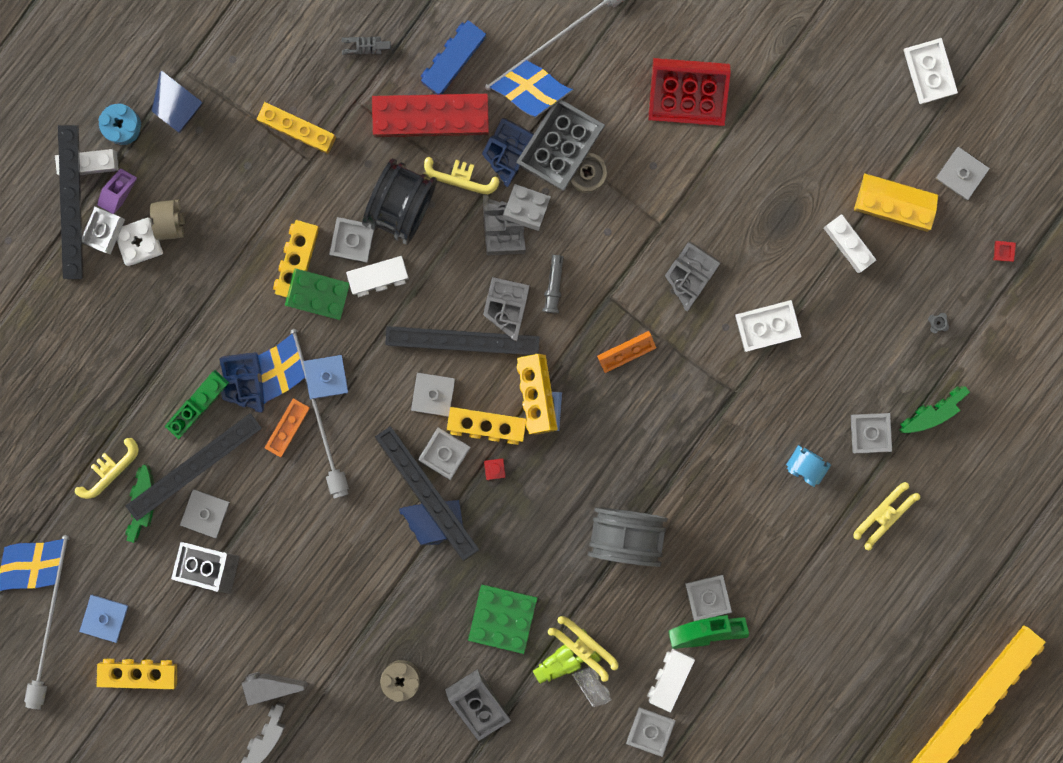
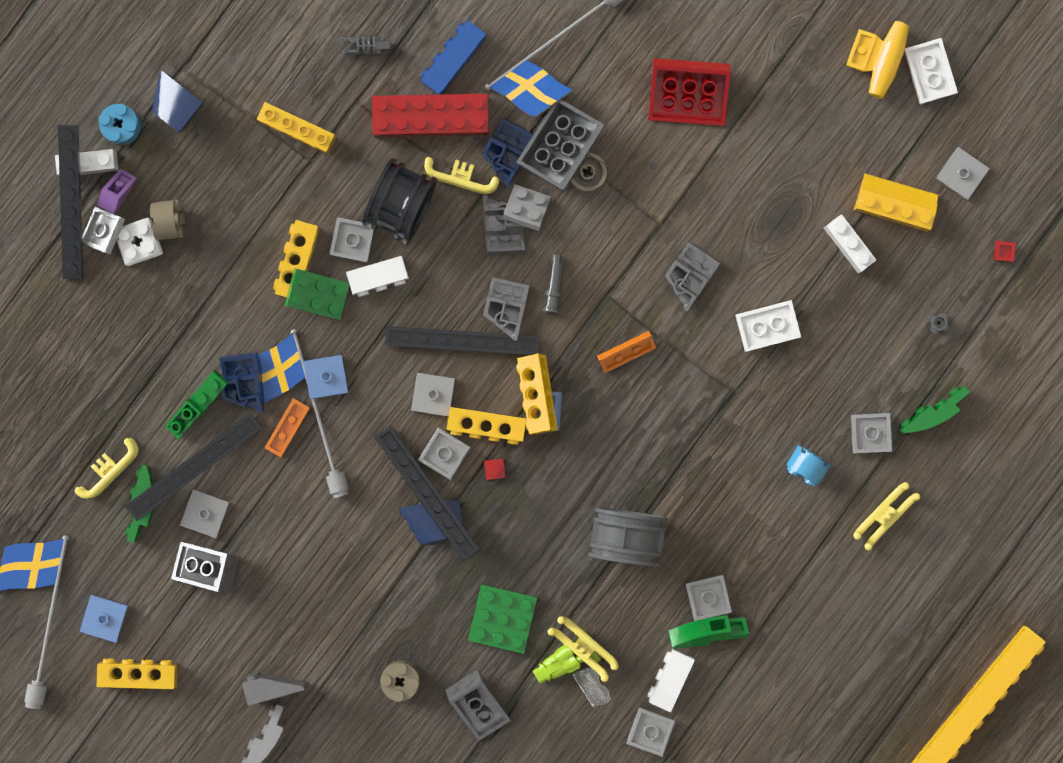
none -> yellow plate [846,21,909,99]

